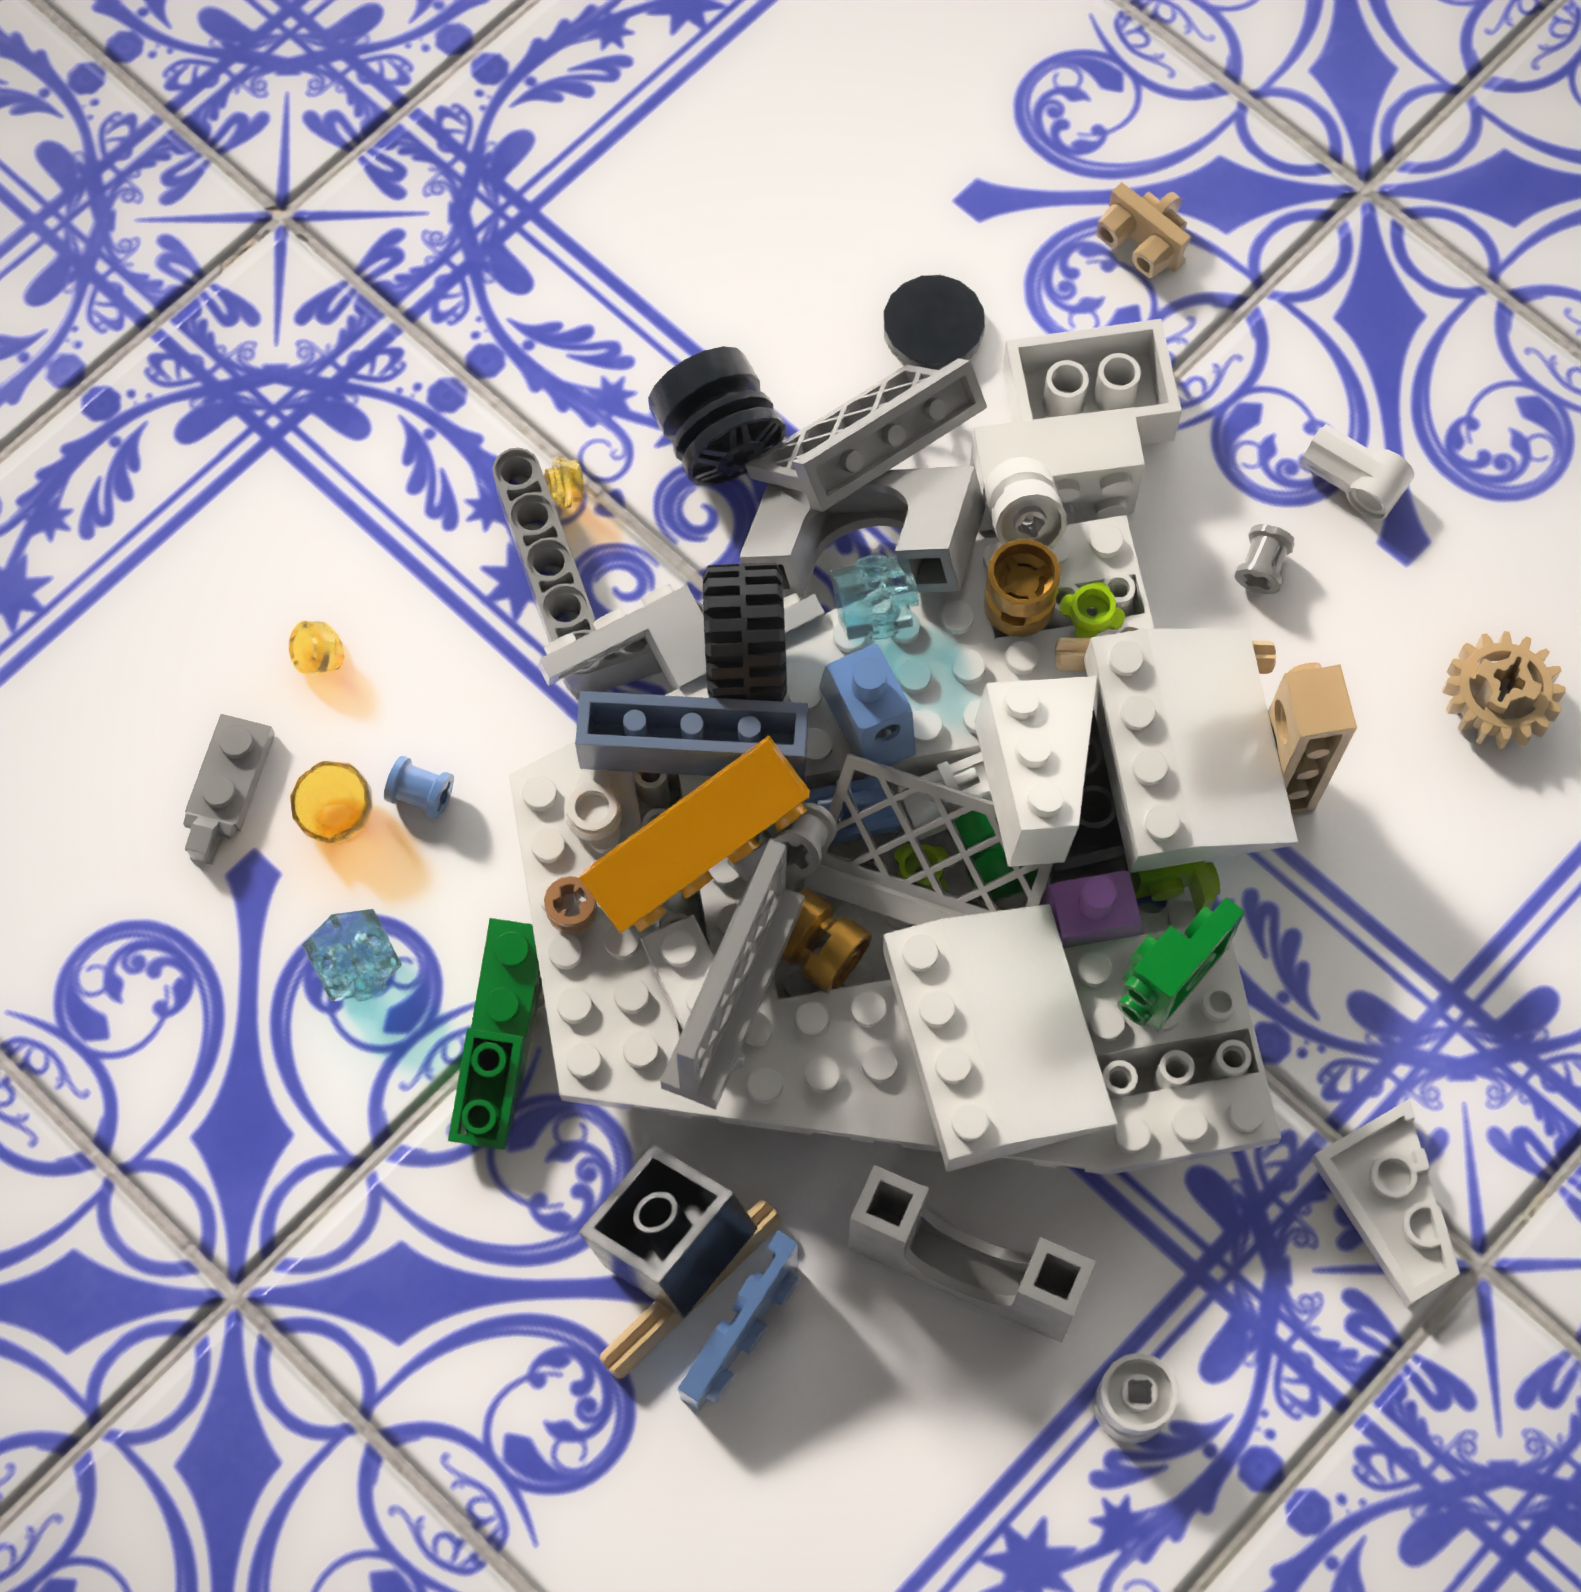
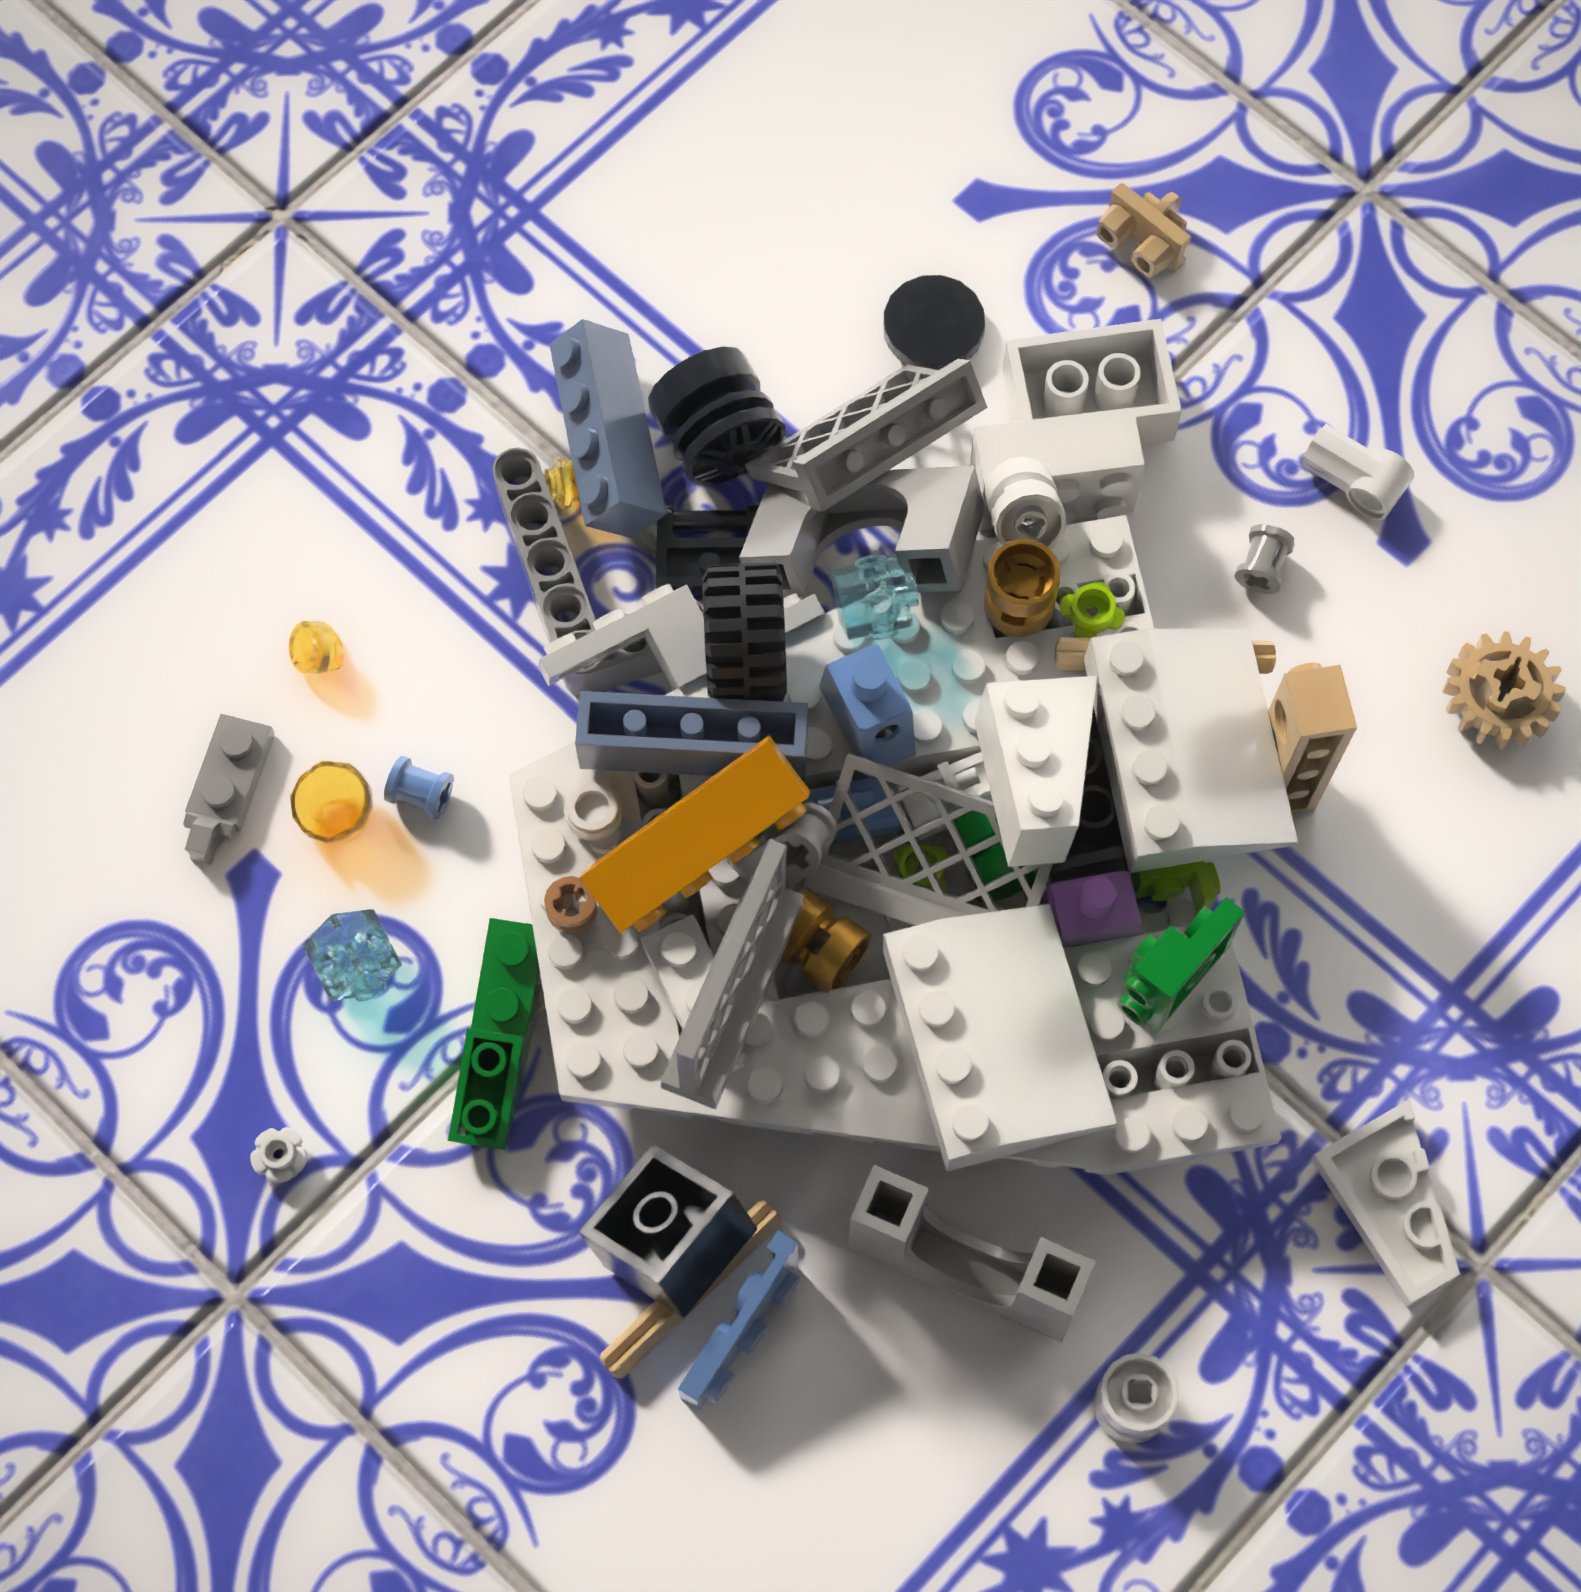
none -> white plate [250,1128,308,1183]
none -> sand blue brick [549,319,667,538]
none -> black plate [656,505,759,595]

